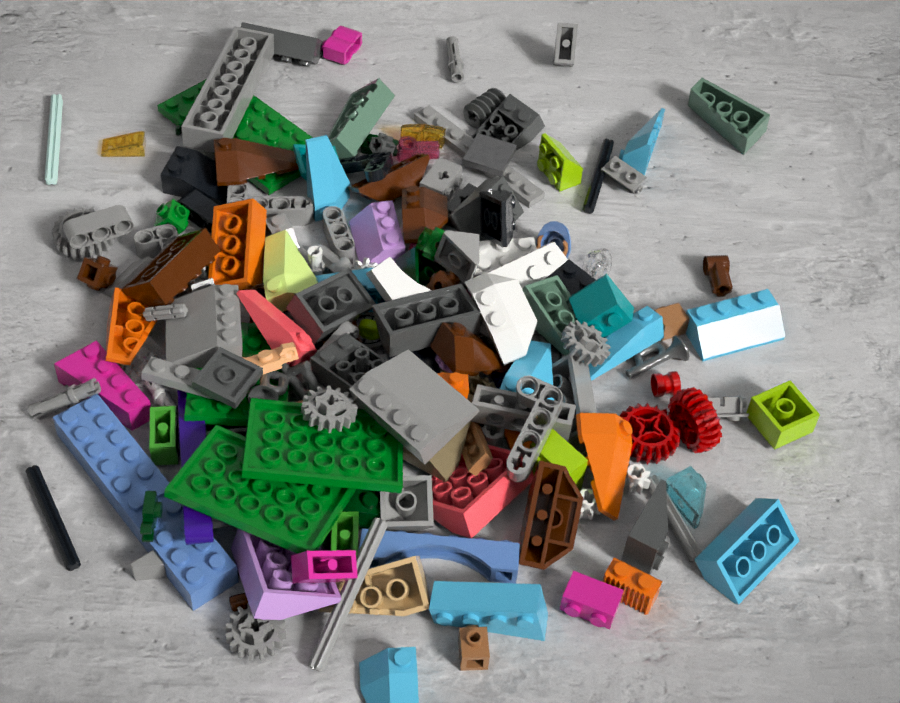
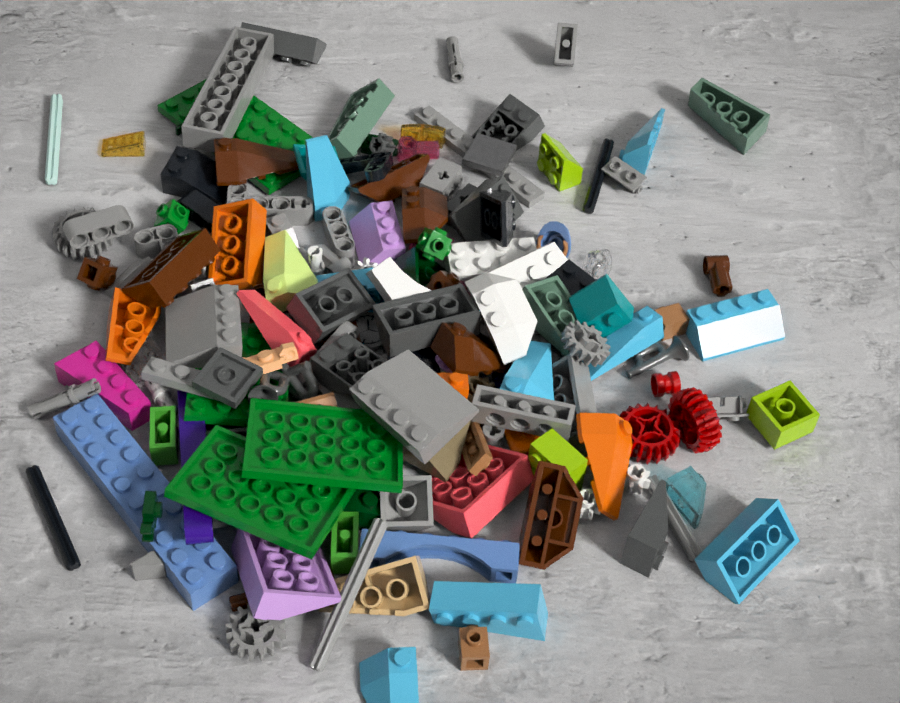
light grey axle [143,303,188,322] -> none
dark pink brick [291,550,358,583] -> none
light grey gear [301,386,358,433] -> none
dark pink brick [322,25,362,65] -> none
lime tile [358,319,380,340] -> none
light grey slope [434,230,479,289] -> none
dark grey piece [463,88,506,128] -> none
light grey beam [506,376,563,482] -> none
dark pink brick [559,571,624,629] -> none
orange brick [602,557,663,615] -> none

